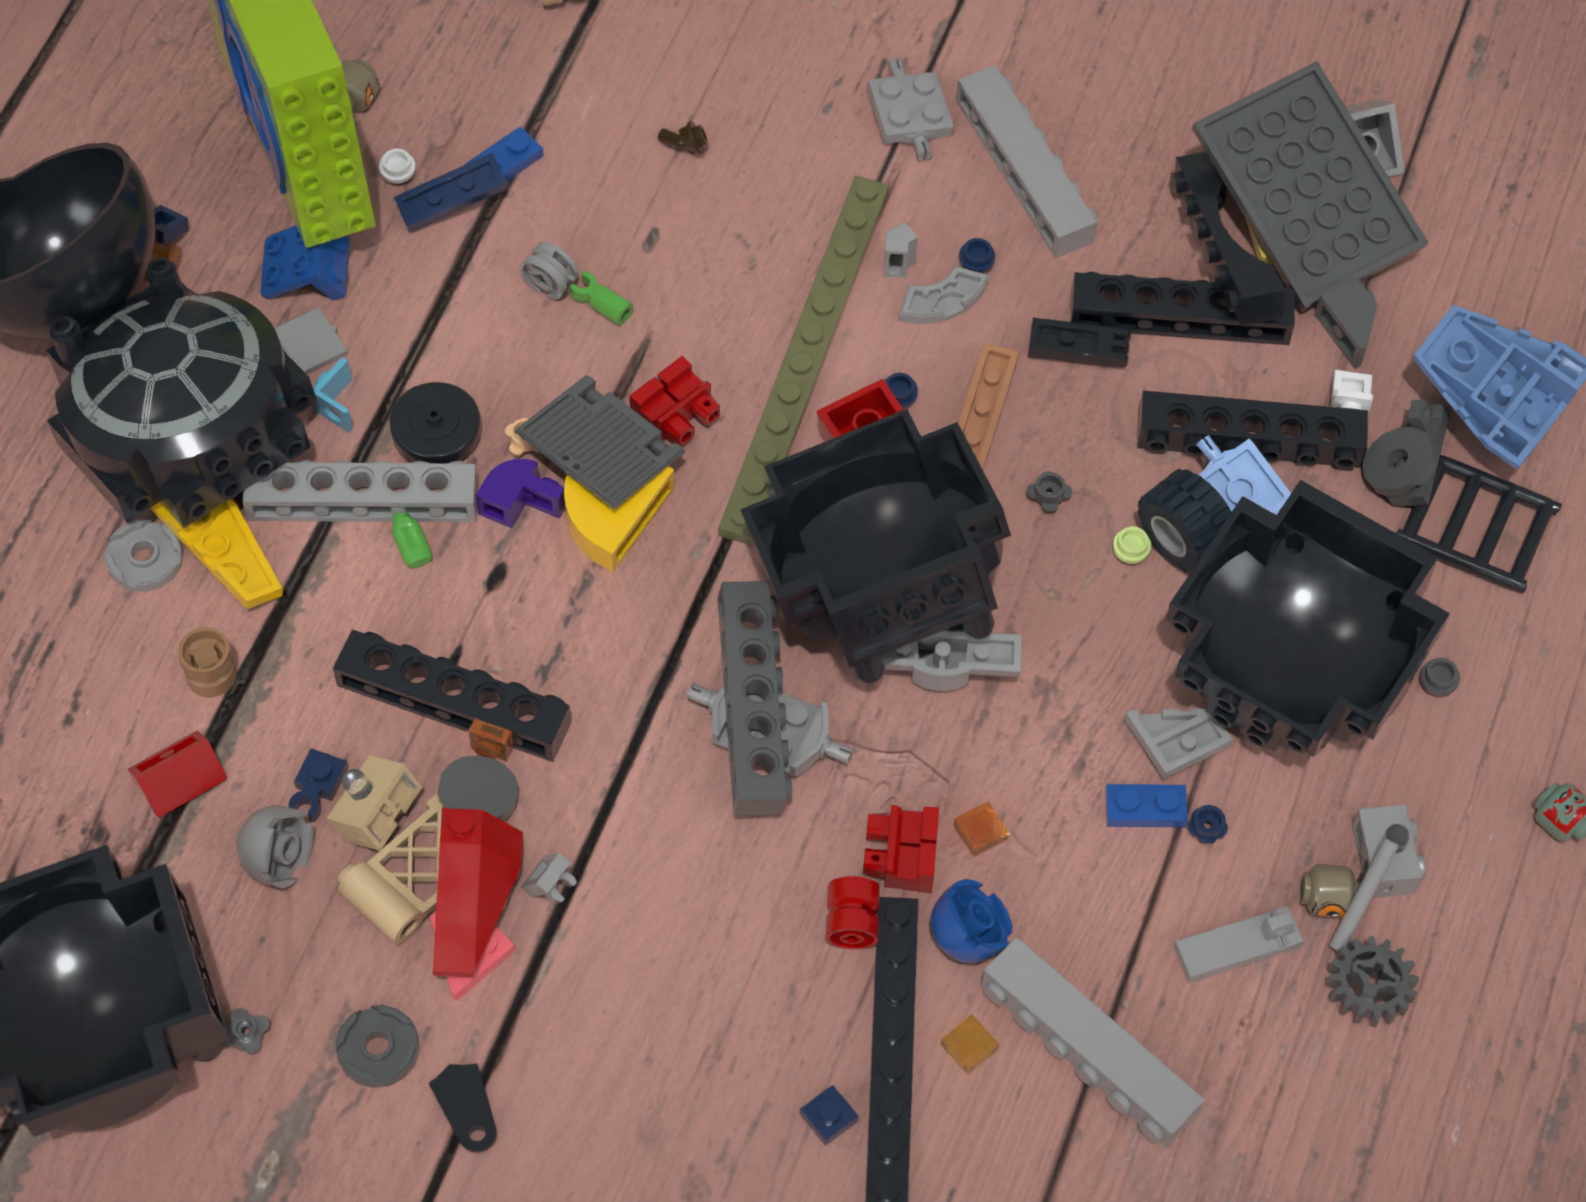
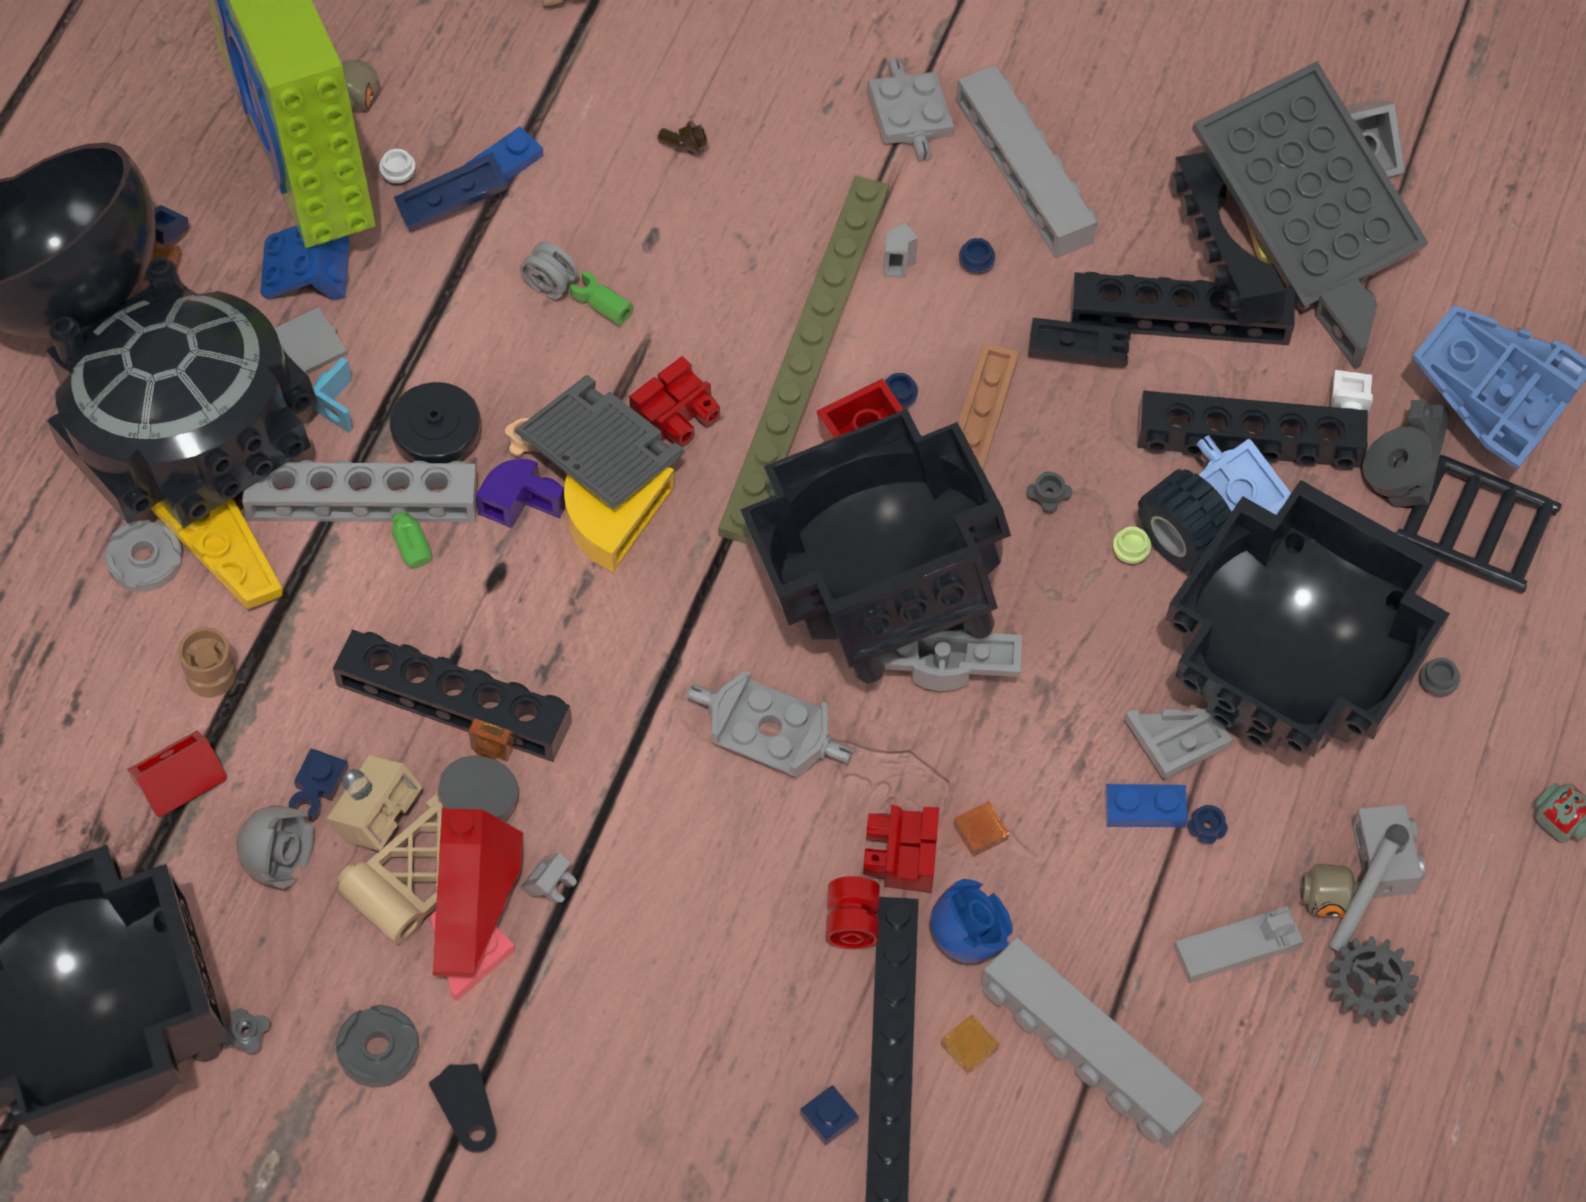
dark grey brick [717,581,792,815] -> none
light grey tile [898,266,990,324] -> none

